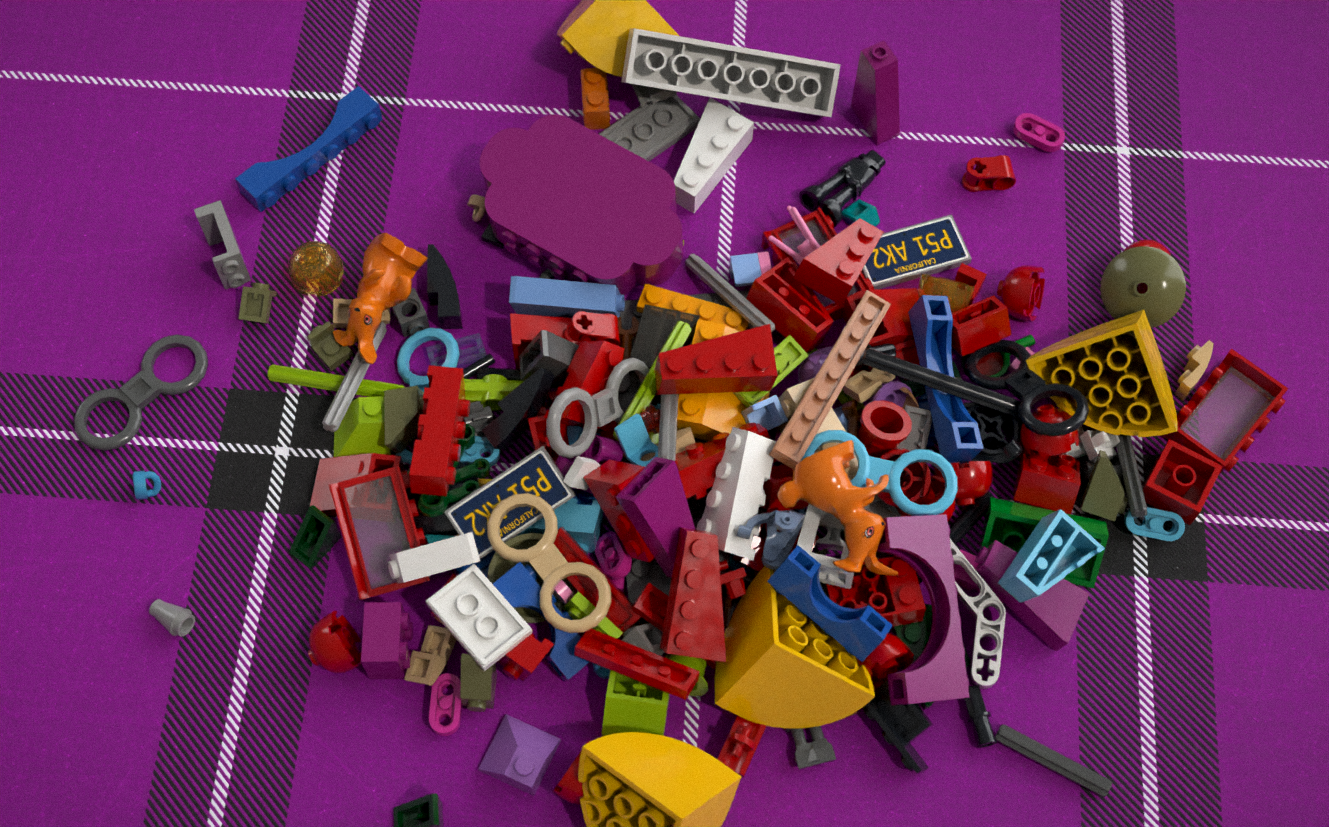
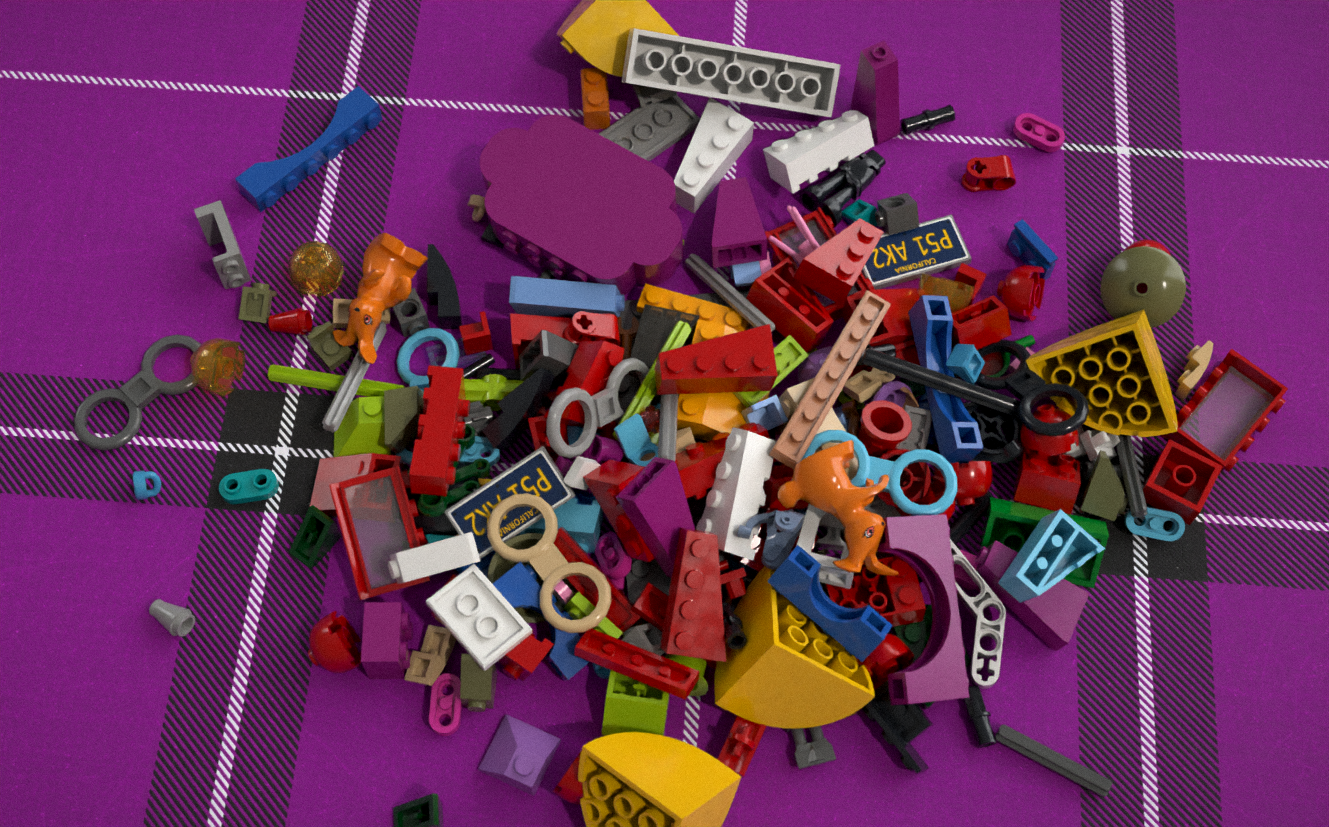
none -> clear yellow cylinder [190,338,245,396]
none -> teal plate [219,469,279,504]
none -> red cone [268,308,313,335]
none -> red panel [459,311,493,355]
none -> magenta slope [711,177,767,268]
none -> black pin [722,602,747,650]
none -> white wedge [763,110,874,193]
none -> dark grey brick [875,193,919,235]
none -> black pin [901,105,955,135]
none -> dark azure slope [946,344,985,384]
none -> blue plate [1007,219,1058,280]

